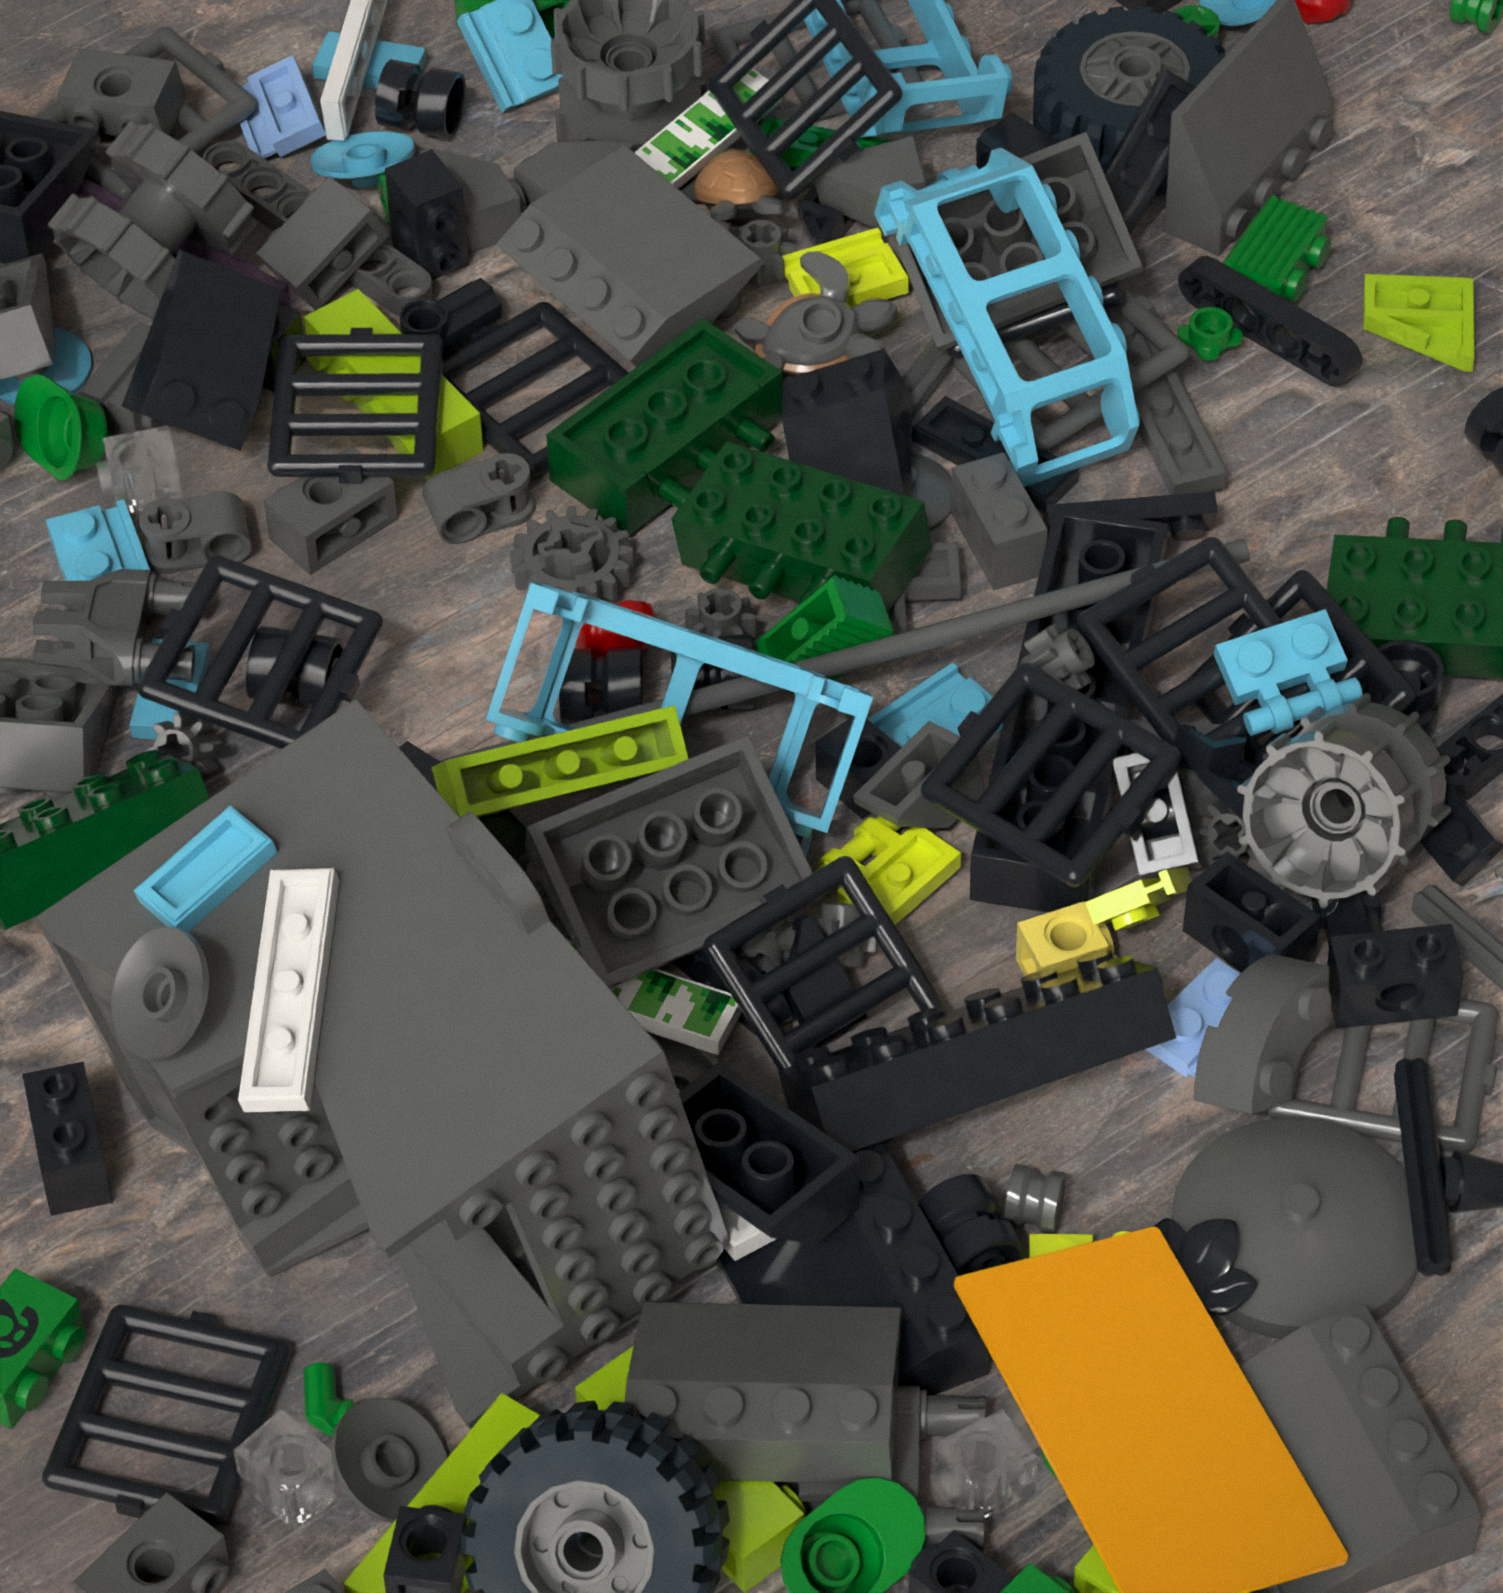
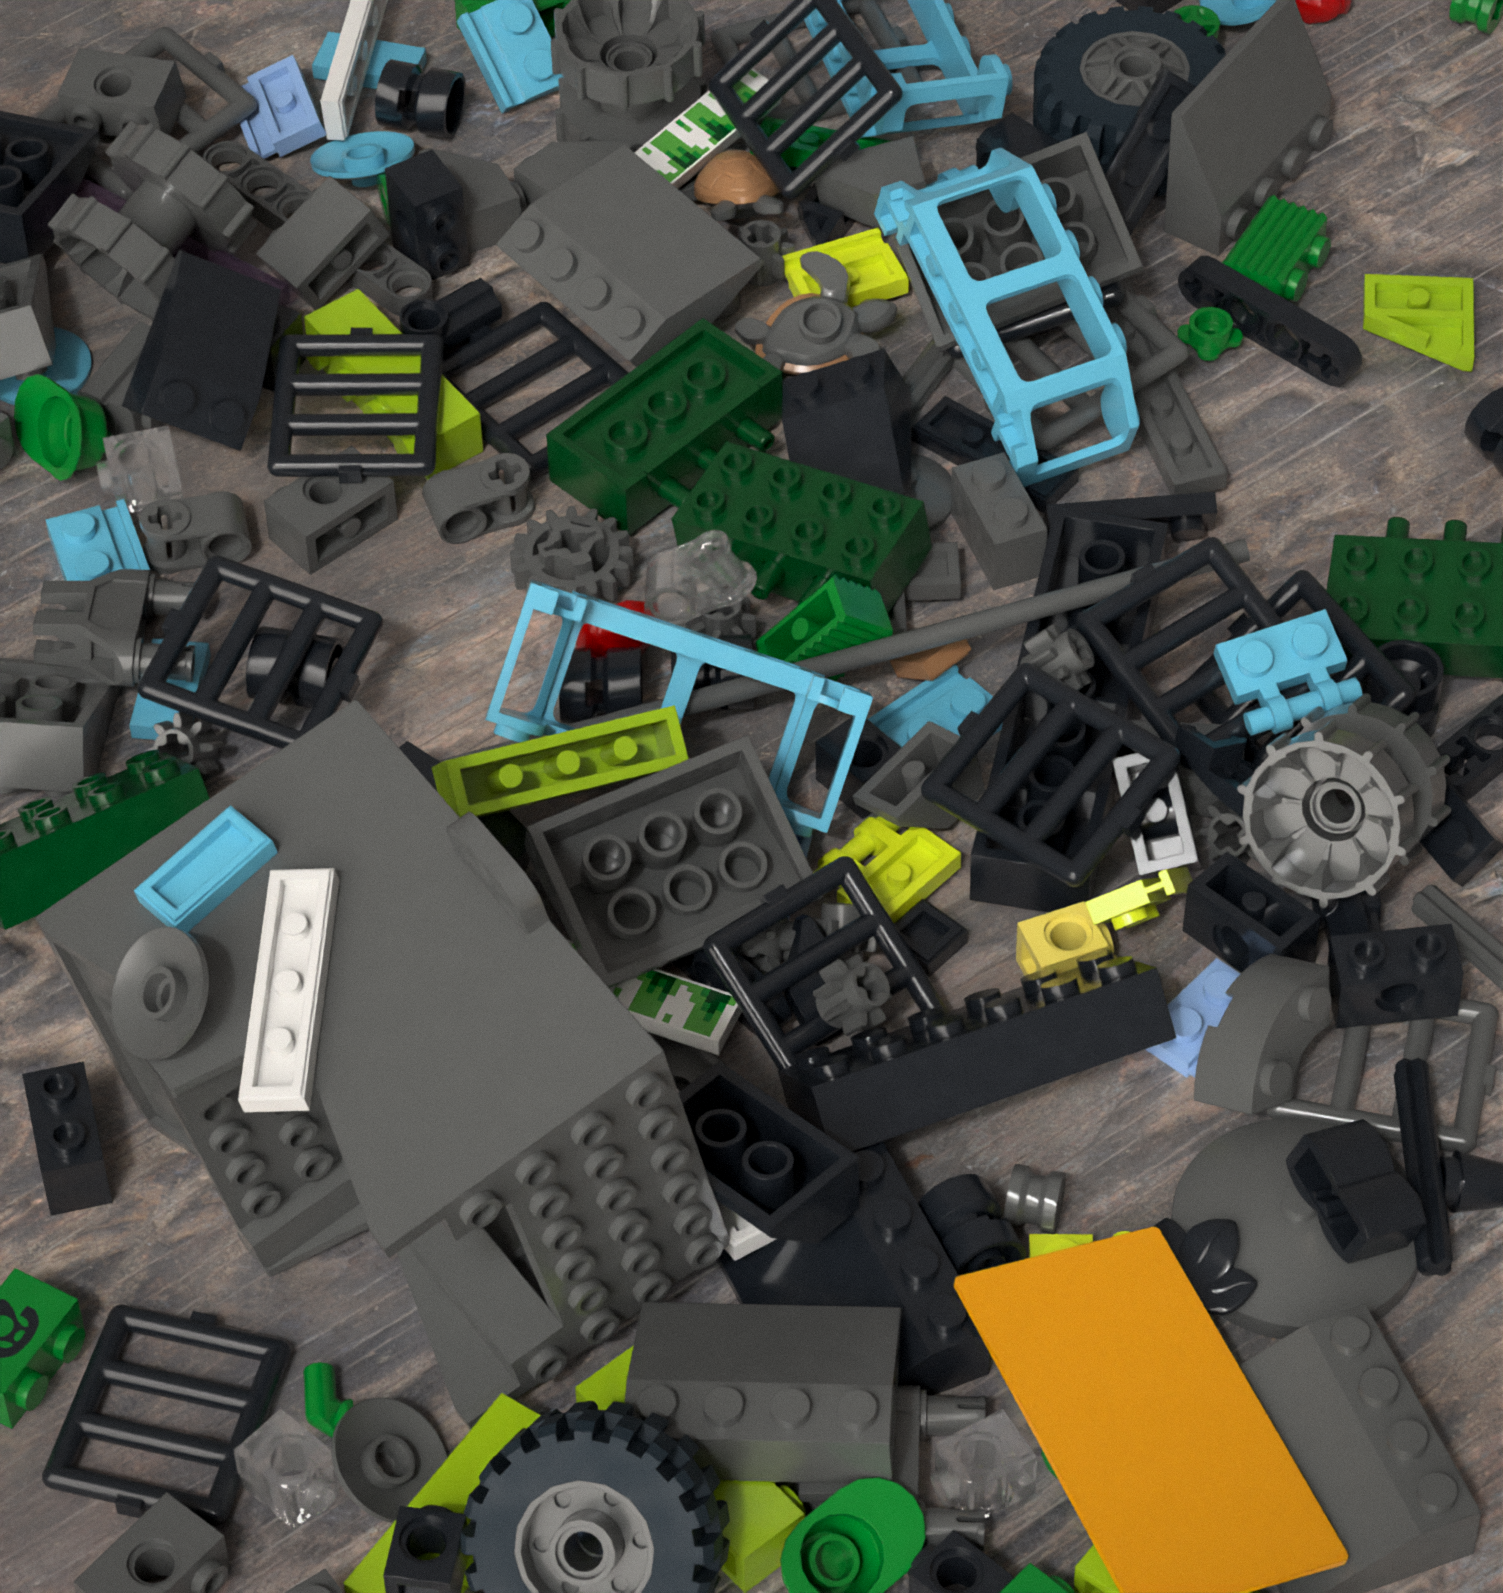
none -> clear piece [644,530,757,626]
none -> dark grey gear [813,954,892,1036]
none -> medium nougat tile [889,639,971,681]
none -> black tile [894,899,968,978]
none -> black brick [1286,1119,1427,1264]

